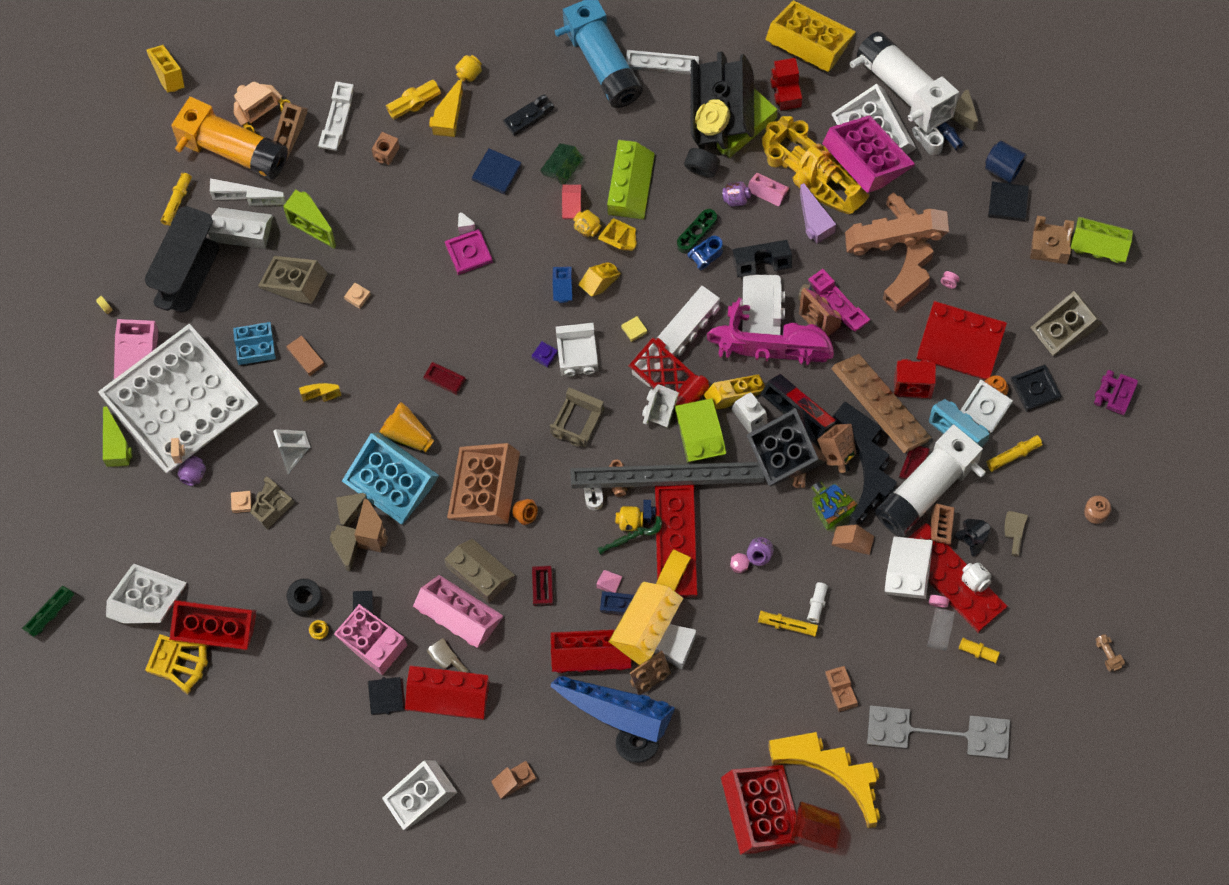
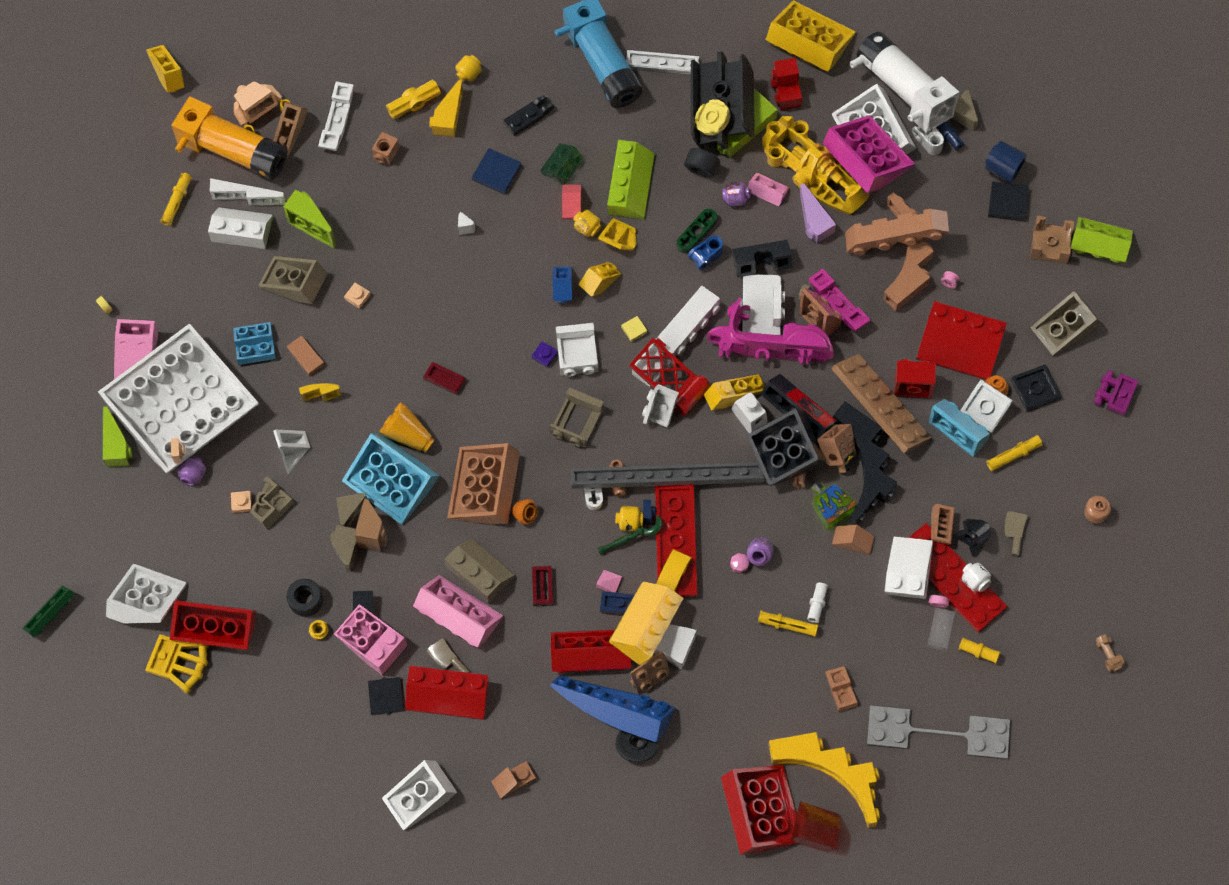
black piece [145,206,219,313] -> none
dark pink tile [445,229,493,275] -> none
lime slope [675,398,726,462] -> none
white piece [875,424,986,537] -> none
dark red tile [899,446,930,480] -> none

